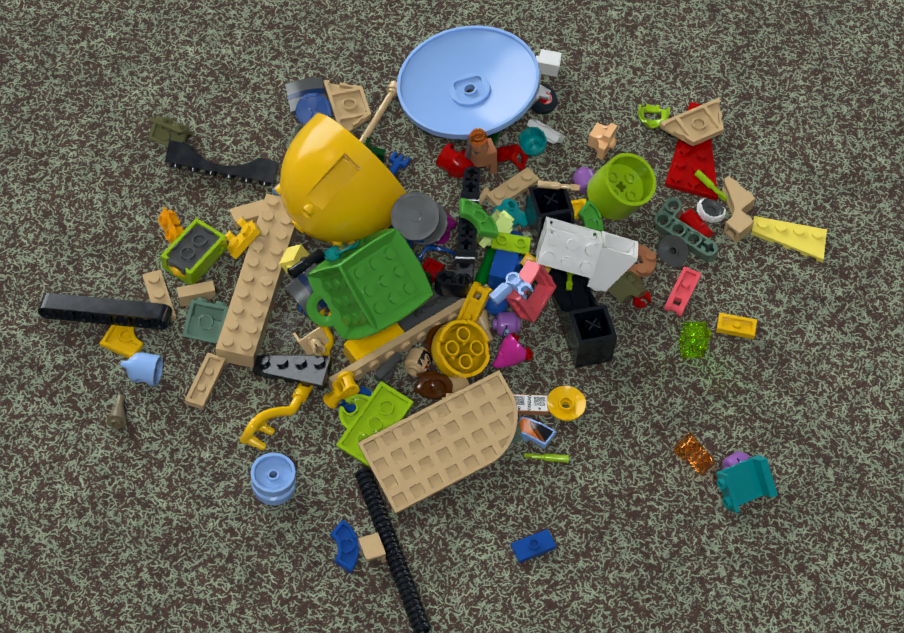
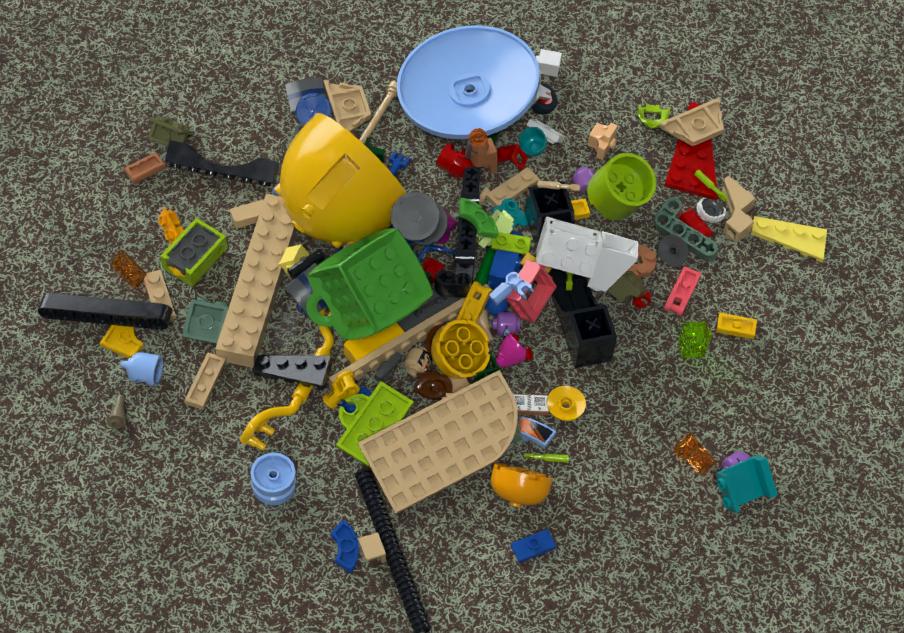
tan piece [177,280,216,306] -> none
yellow plate [225,216,261,259] -> none
tan bracket [293,327,329,356] -> none
teal plate [323,240,359,262] -> none
bright green tile [577,200,604,236] -> none
none -> clear orange plate [110,250,147,289]
none -> nougat plate [124,152,166,184]
none -> dark green bracket [472,352,500,384]
none -> light orange cylinder [491,463,553,508]

